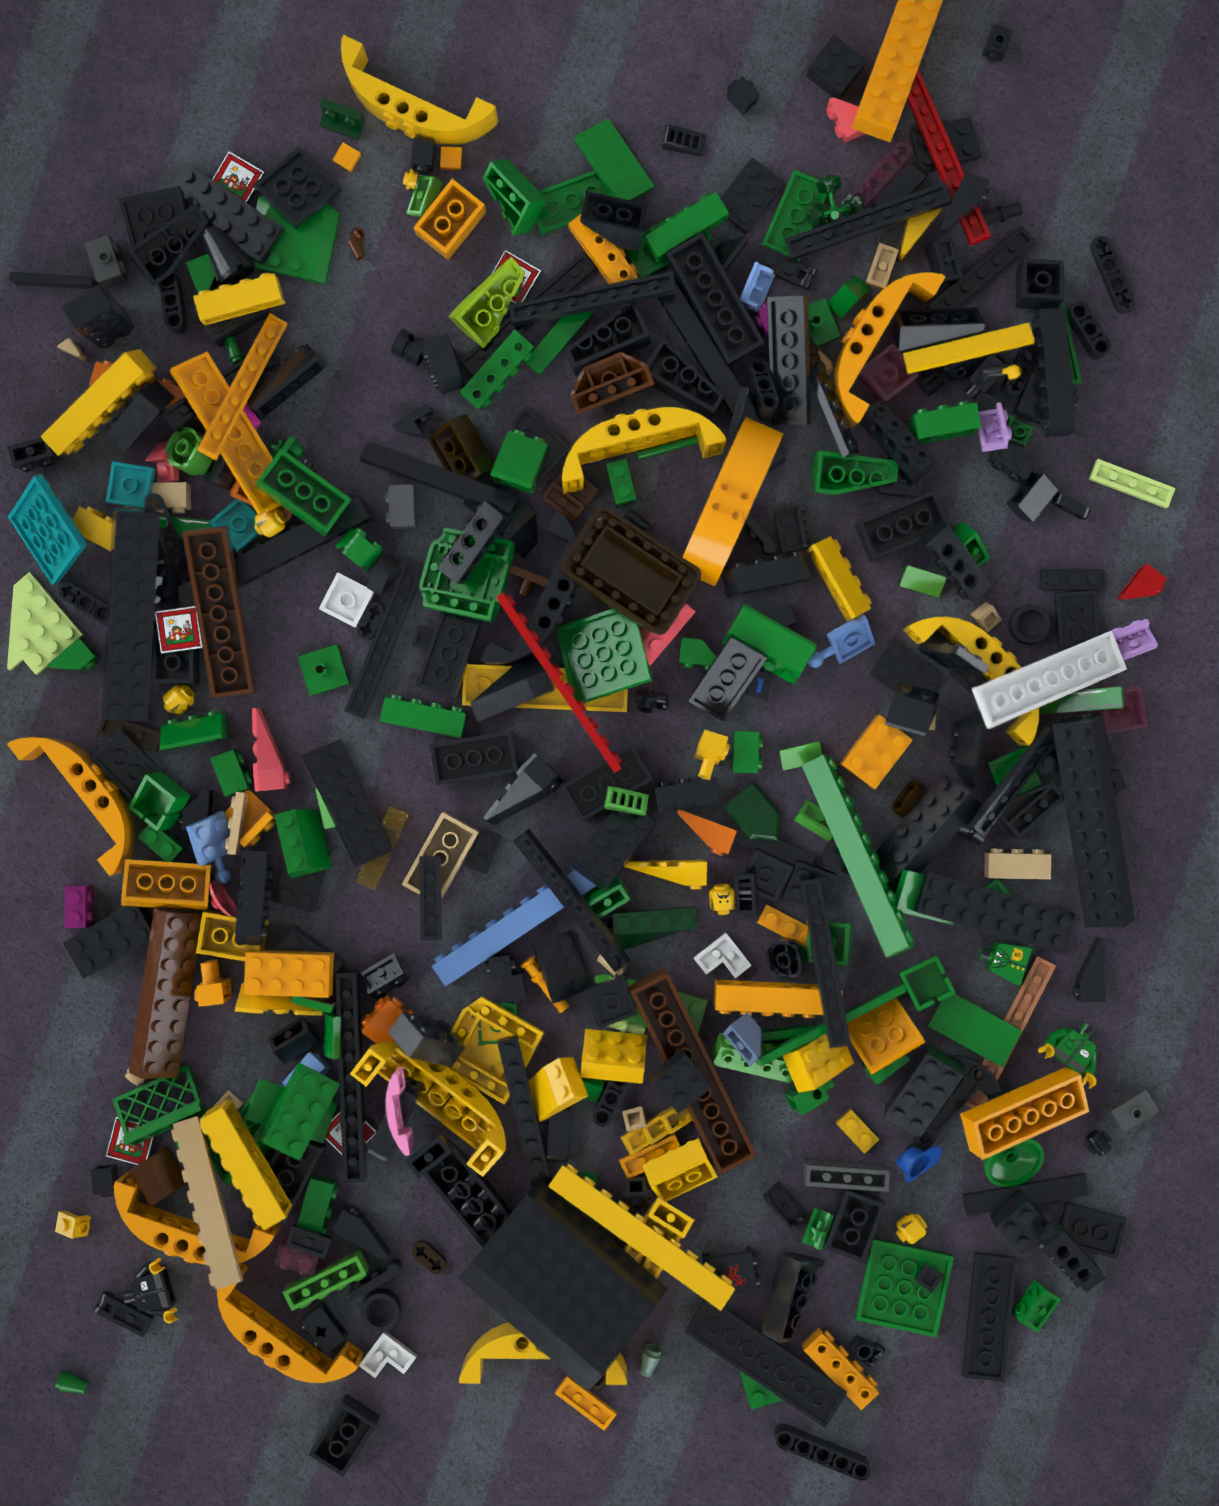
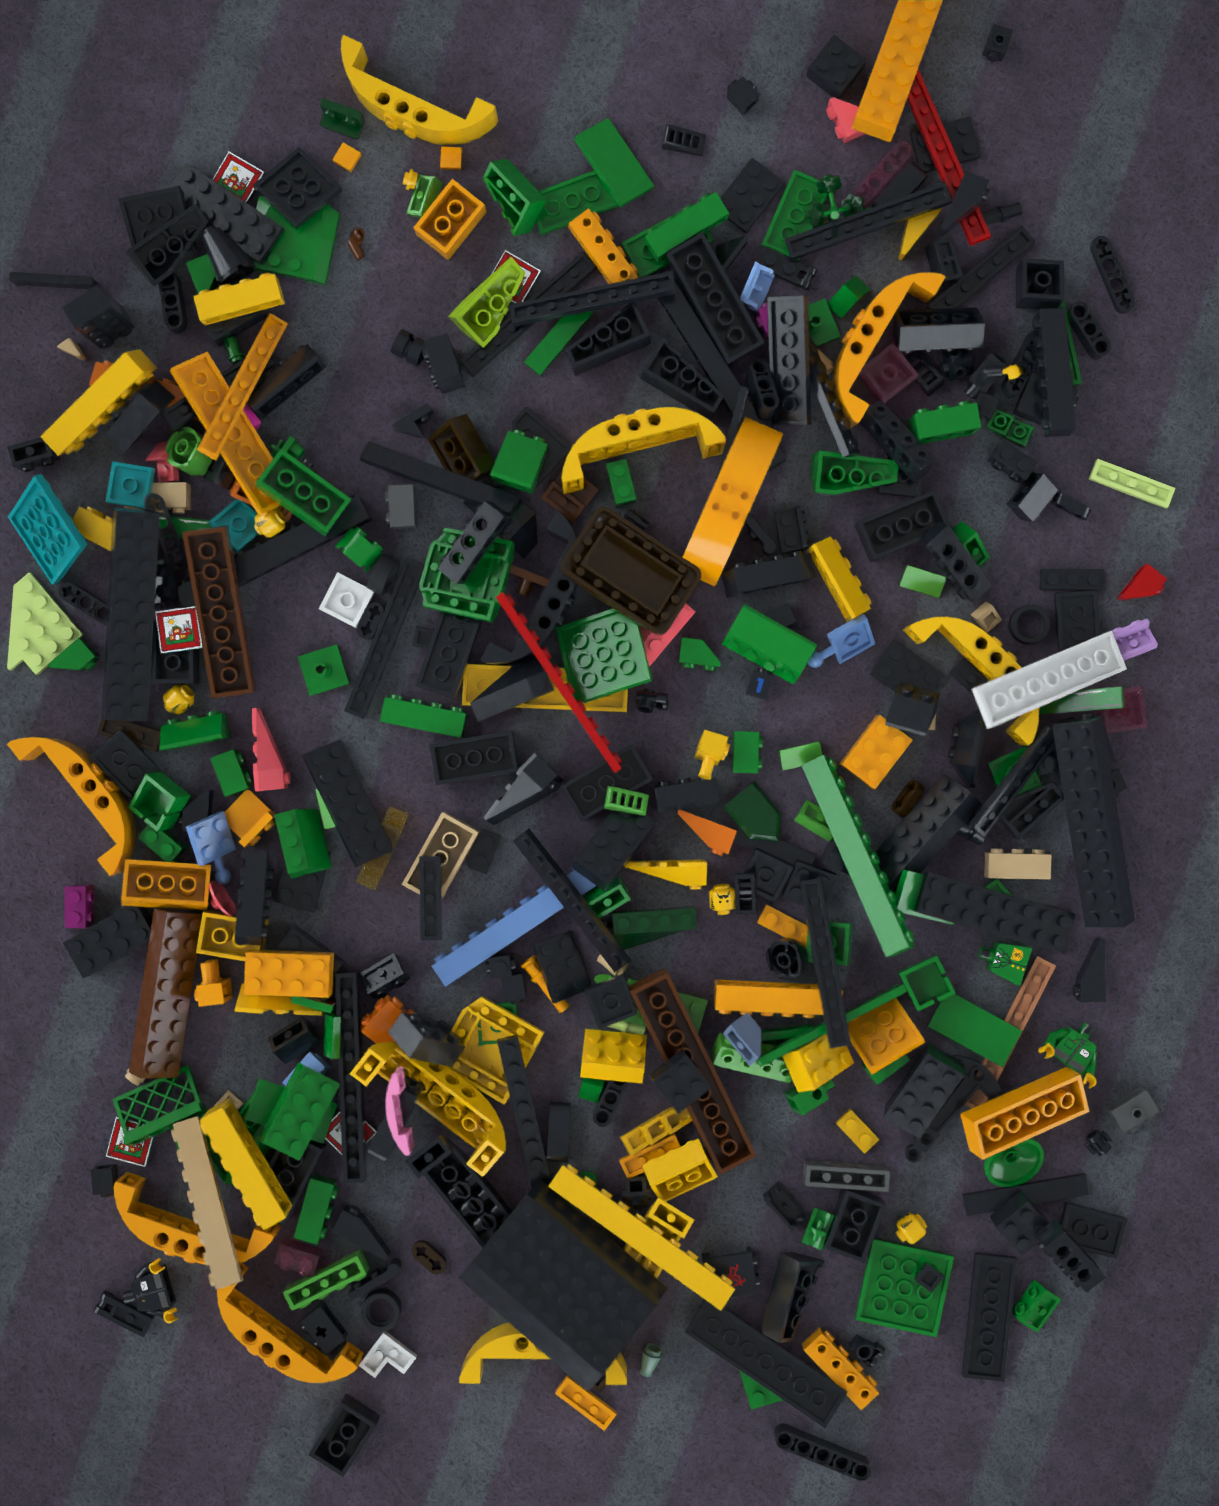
yellow bracket [55,1211,91,1239] -> none
green cone [55,1371,88,1394] -> none
dark grey brick [85,235,127,287] -> none
reddish brown slope [129,1146,185,1206] -> none
tan plate [225,792,249,855] -> none
black plate [285,1224,333,1259] -> none
black brick [411,138,436,174] -> none
green brick [460,330,534,410] -> none
yellow slope [529,1057,588,1122] -> none
reddish brown wedge [570,352,655,415] -> none
black slope [580,191,648,252] -> none
tan slope [622,1106,647,1132] -> none
green bar [637,436,698,460] -> none
plate [688,635,767,721] -> none
white plate [693,932,752,978] -> none
tan plate [865,243,899,290] -> none
blue piece [896,1146,942,1183] -> none
yellow tile [903,323,1034,374] -> none
black plate [918,641,989,674] -> none
lavender bracket [977,402,1012,452] -> none

